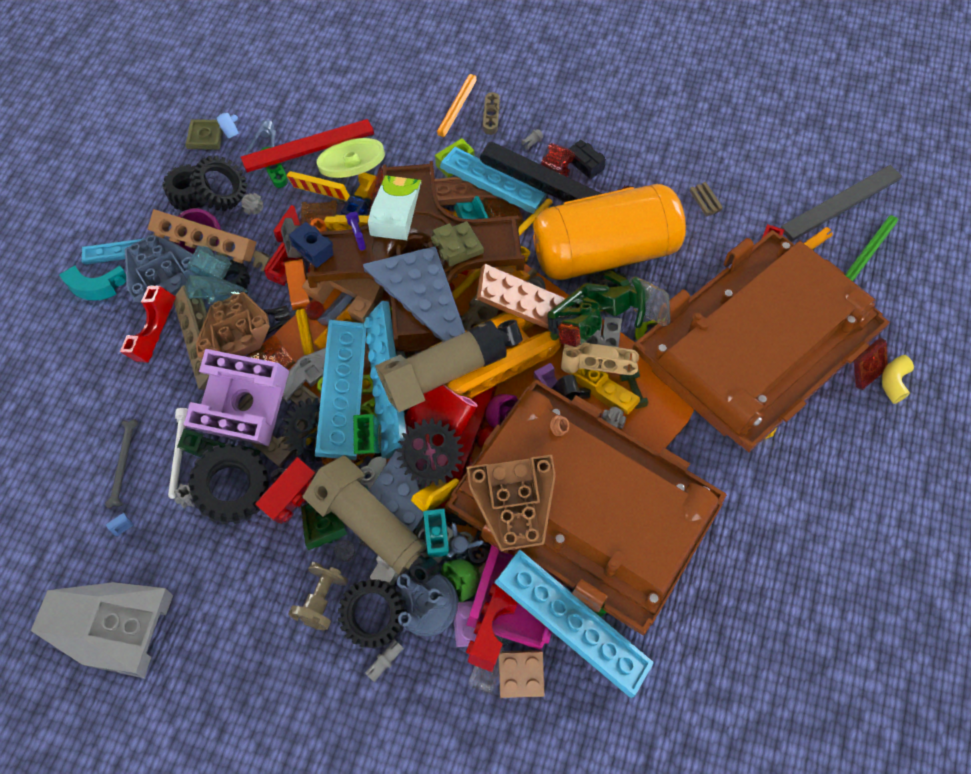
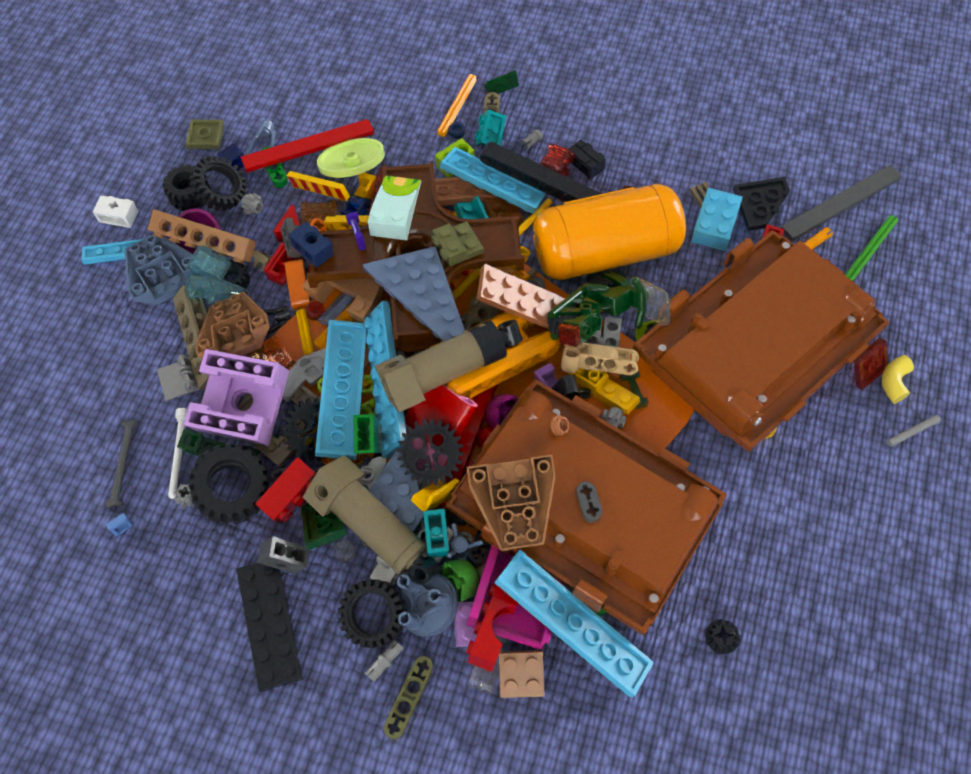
light grey wedge [31,582,173,678] -> none
teal arch [59,265,127,301] -> none
red arch [120,286,176,363] -> none
light blue piece [217,113,238,139] -> none
dark tan piece [288,562,348,631] -> none
none -> white brick [93,196,139,228]
none -> light grey hinge [157,354,200,401]
none -> clear blue brick [217,143,244,171]
none -> black plate [236,563,303,692]
none -> dark grey brick [257,537,309,574]
none -> olive beam [384,656,434,740]
none -> dark blue tile [449,122,466,139]
none -> teal bracket [475,110,506,146]
none -> dark green hinge [484,70,519,94]
none -> dark grey beam [576,482,602,523]
none -> medium azure brick [691,188,743,251]
none -> black gear [705,619,741,654]
none -> black plate [733,177,790,231]
none -> light grey bar [887,415,941,447]

